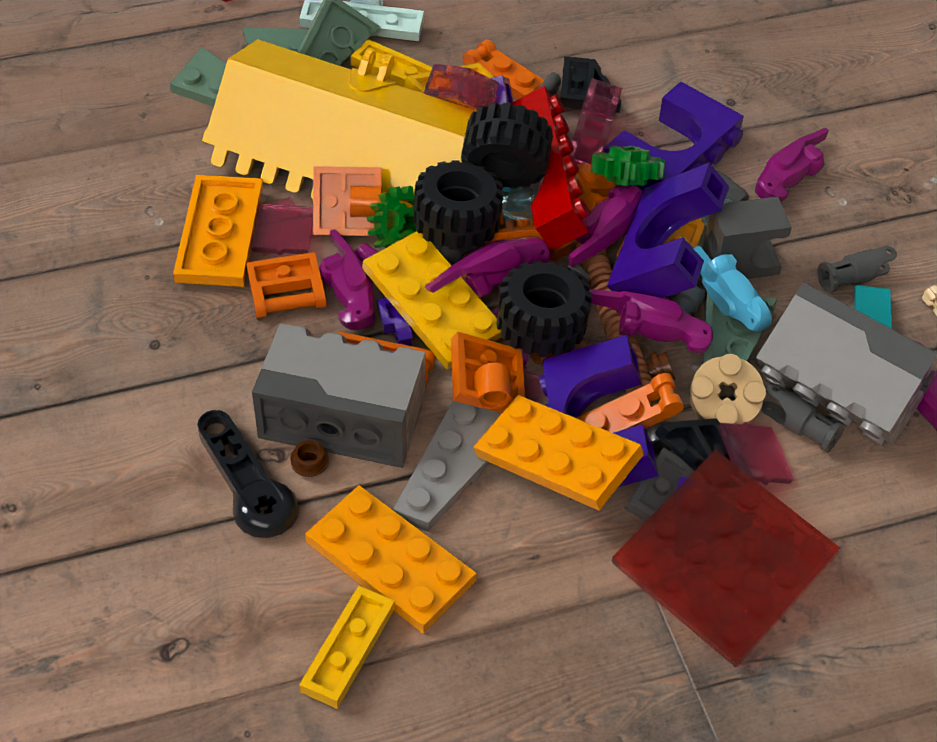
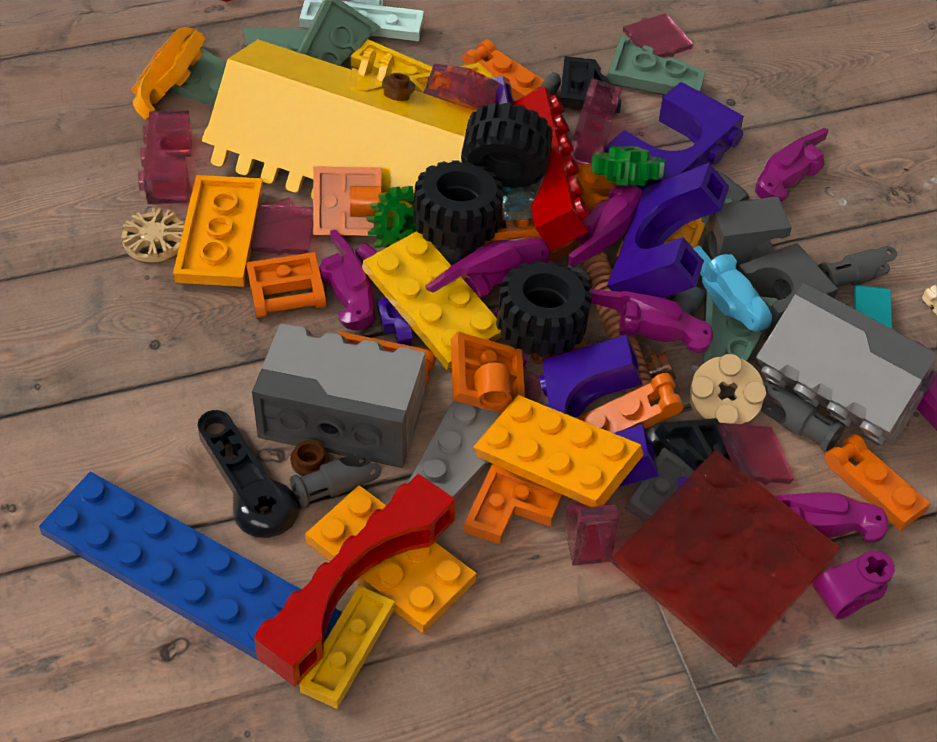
none -> blue plate [39,471,342,684]
none -> tan wheel [121,208,184,262]
none -> light orange plate [131,27,206,120]
none -> clear pink arch [138,110,193,204]
none -> red arch [254,474,455,687]
none -> dark grey piece [290,452,381,509]
none -> reddish brown plate [382,73,415,101]
none -> orange plate [464,464,564,545]
none -> clear pink arch [565,502,619,566]
none -> sand green wing [607,34,705,94]
none -> clear pink piece [623,13,693,58]
none -> magenta animal [737,492,889,543]
none -> dark grey piece [738,243,838,337]
none -> magenta piece [813,550,895,620]
none -> orange plate [824,433,930,531]

